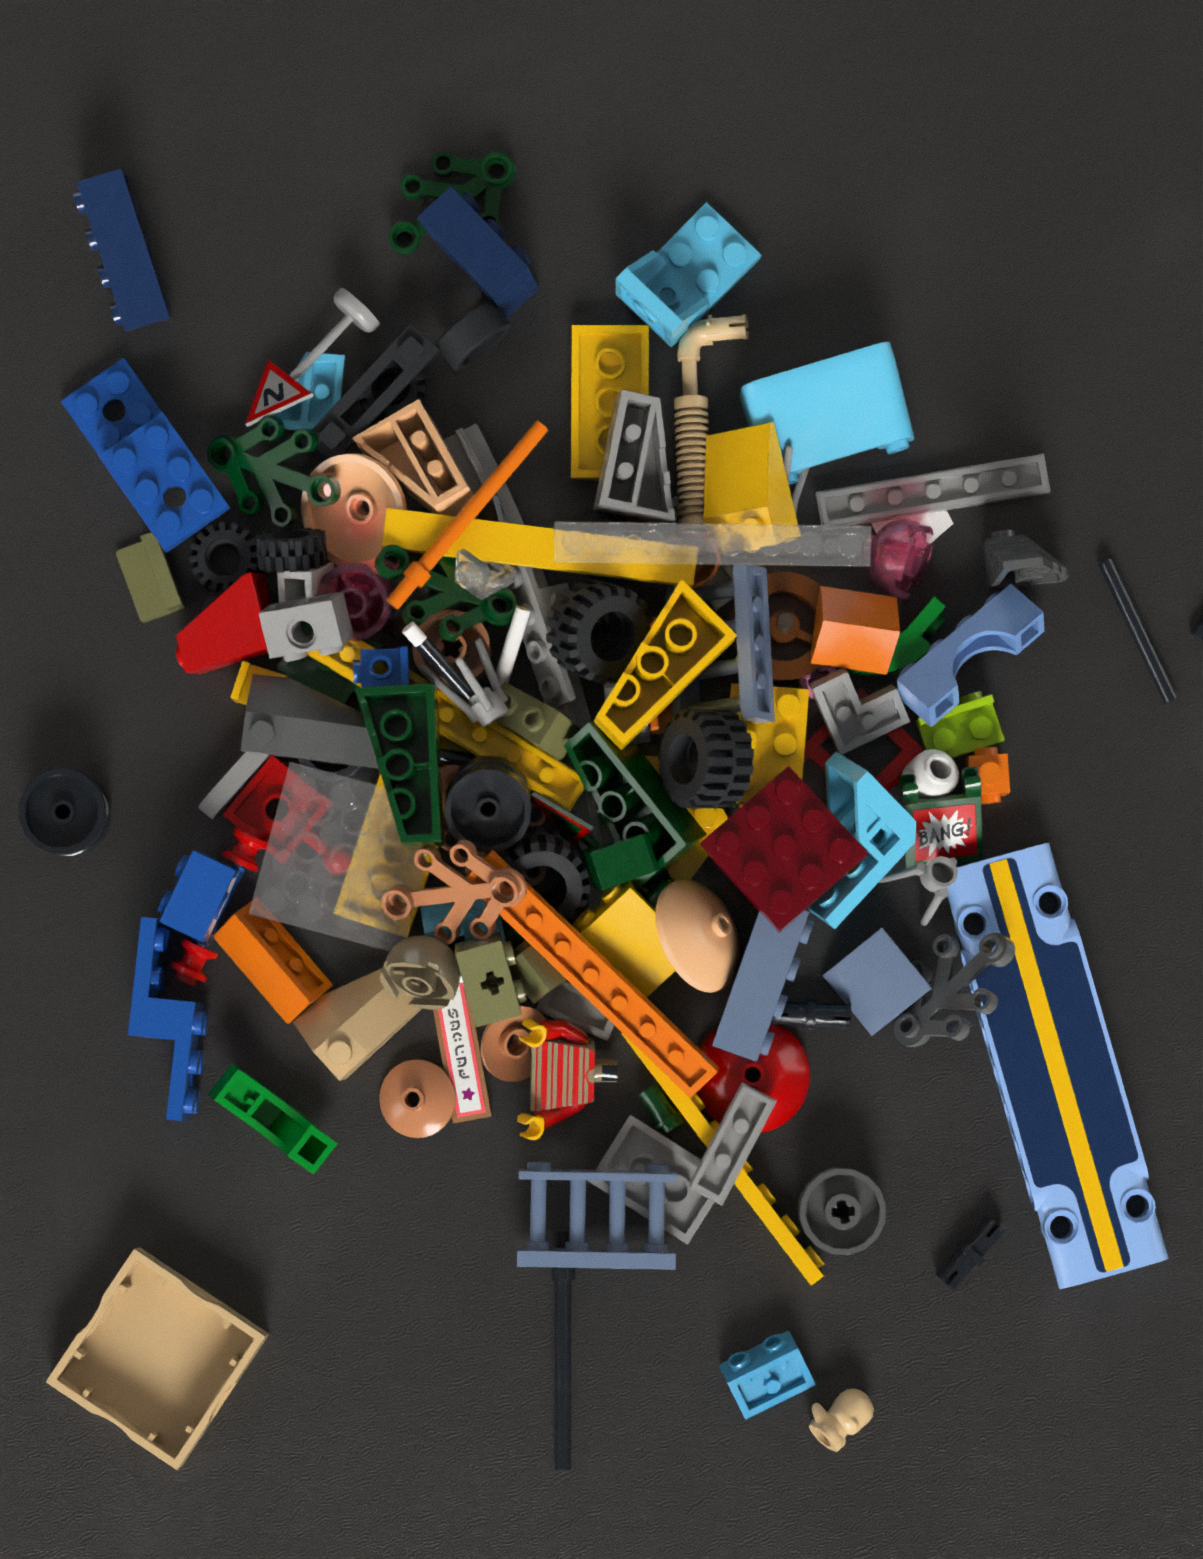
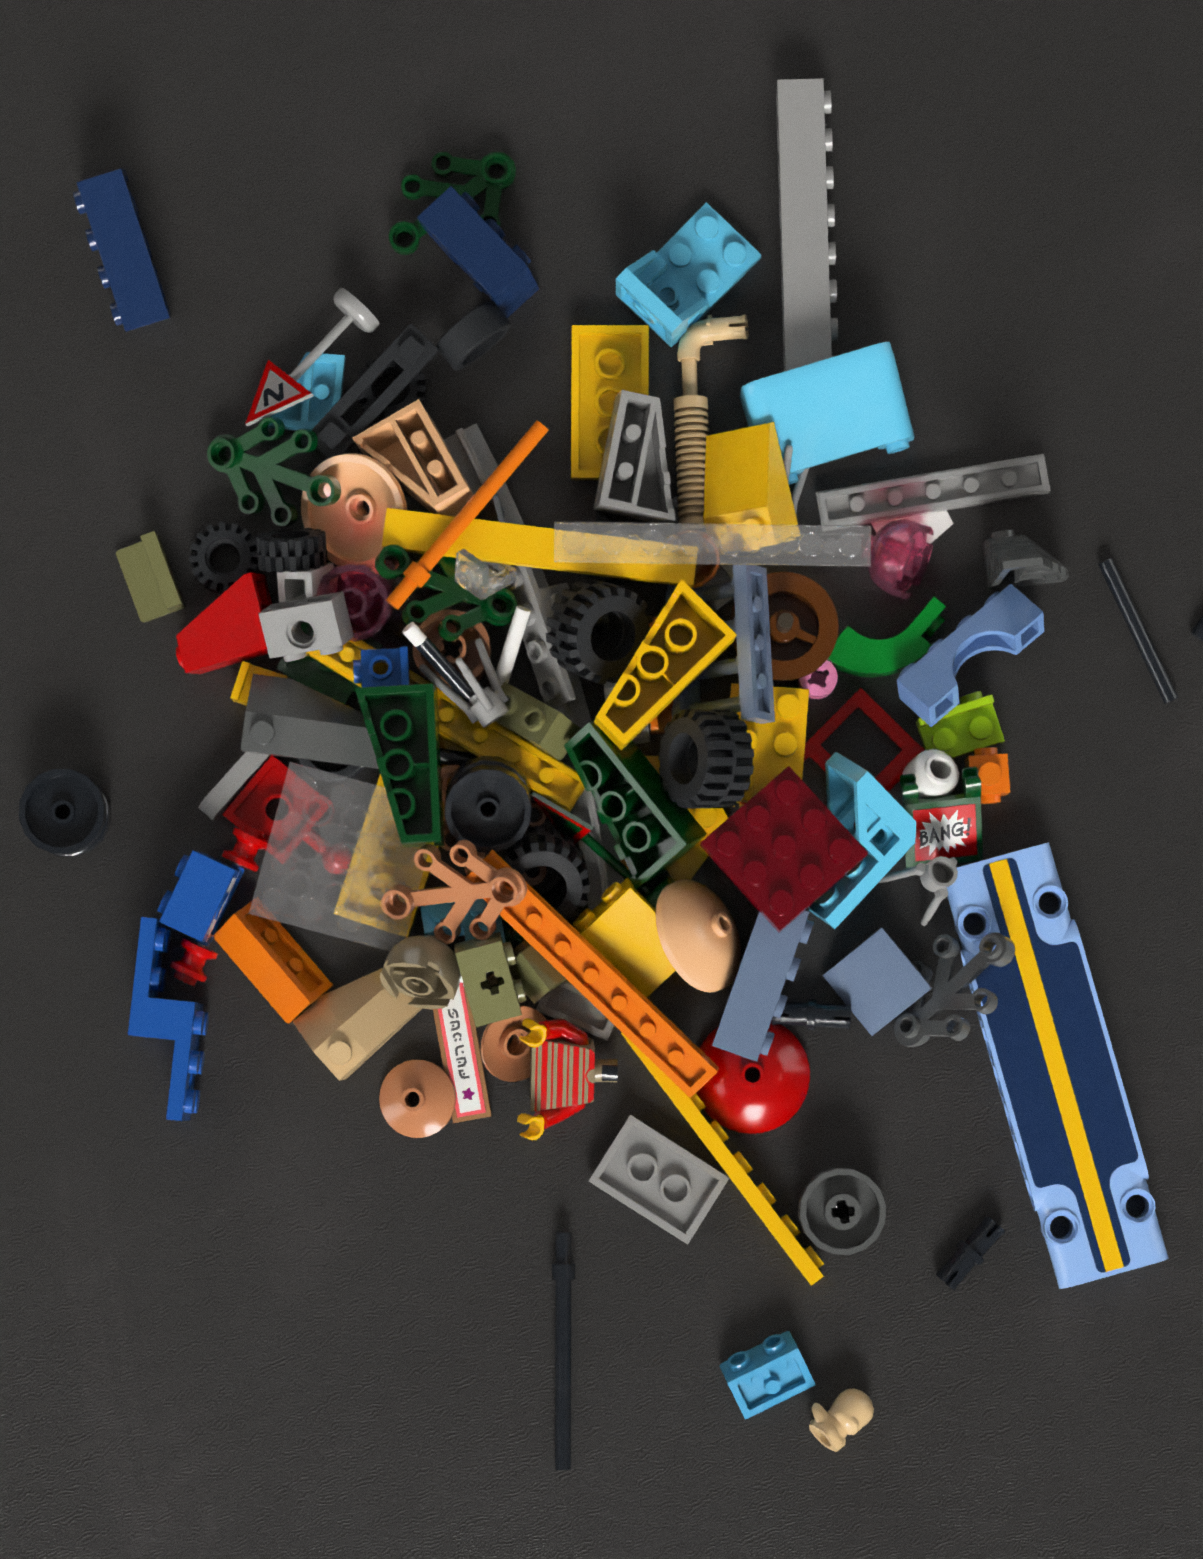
tan tile [46,1247,269,1470] -> none
blue bracket [60,358,230,553] -> none
green arch [208,1063,338,1175] -> none
sand blue fence [517,1161,677,1270] -> none
dark green slope [581,832,659,890] -> none
dark green pin [638,1083,683,1136] -> none
light grey tile [687,1082,777,1206] -> none
light grey plate [808,668,910,755] -> none
orange slope [809,586,900,675] -> none
none -> light grey brick [776,78,838,371]

